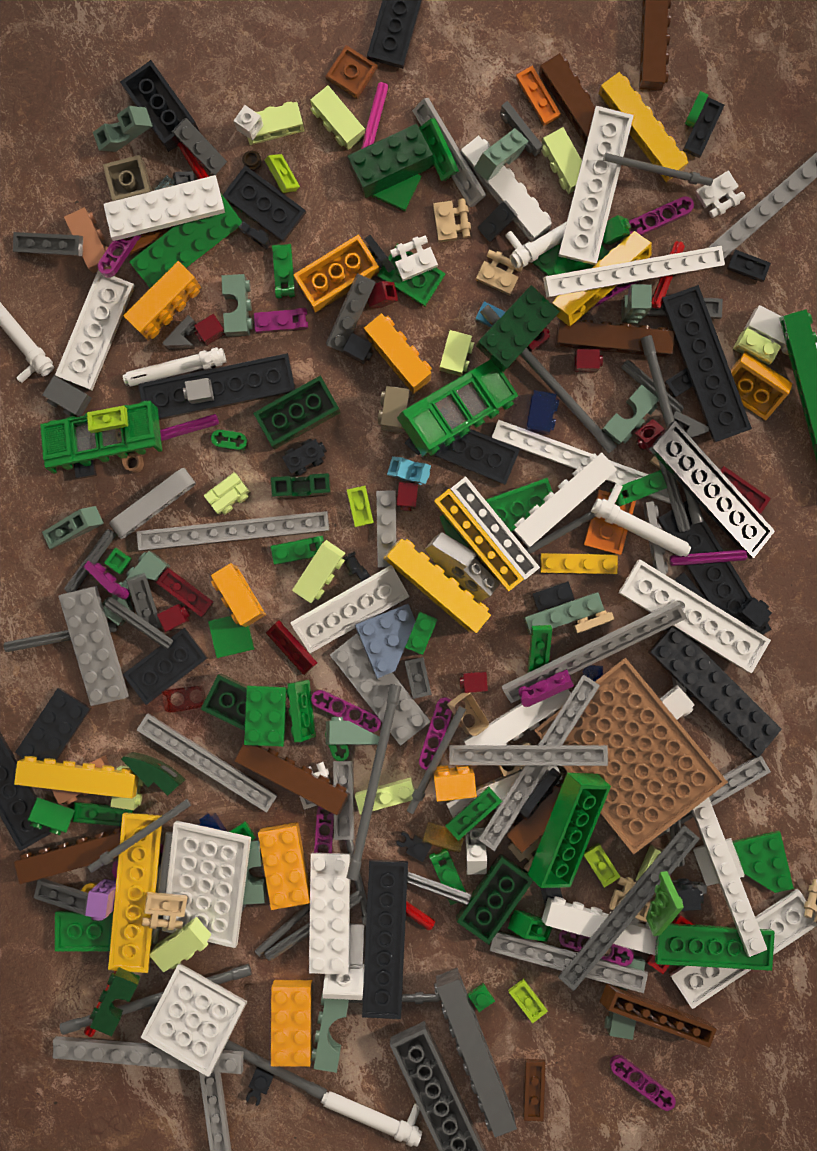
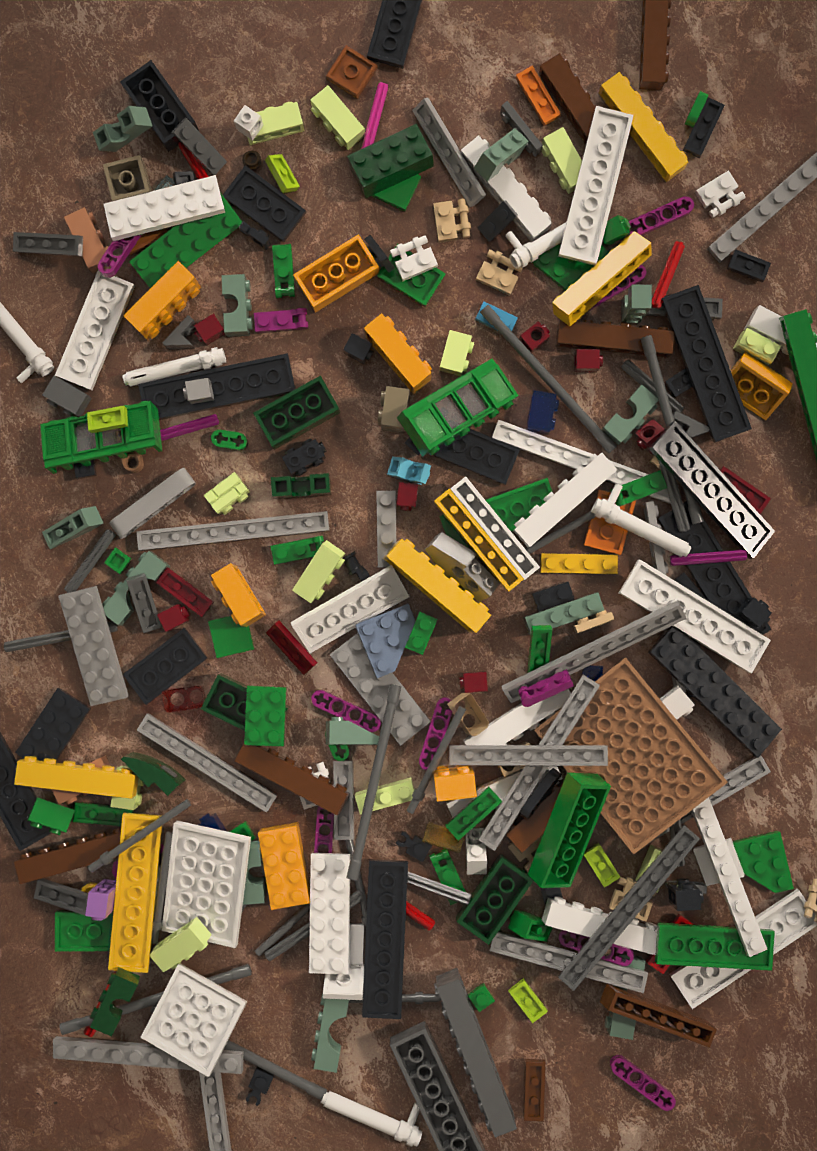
magenta plate [83,561,129,599] -> none
dark grey axle [105,597,173,649] -> none
tan plate [142,892,187,930] -> none
light orange brick [271,980,312,1067] -> none
green plate [286,680,316,742] -> none
dark grey plate [326,273,376,353] -> none
lime plate [347,486,374,527] -> none
dark red brick [367,281,398,308] -> none
dark grey plate [405,657,432,699] -> none
green plate [419,118,459,181] -> none
dark green brick [476,285,560,372] -> none
white plate [543,246,725,298] -> none
dark grey bar [603,153,713,186] -> none
bright green wing [646,871,684,936] -> none

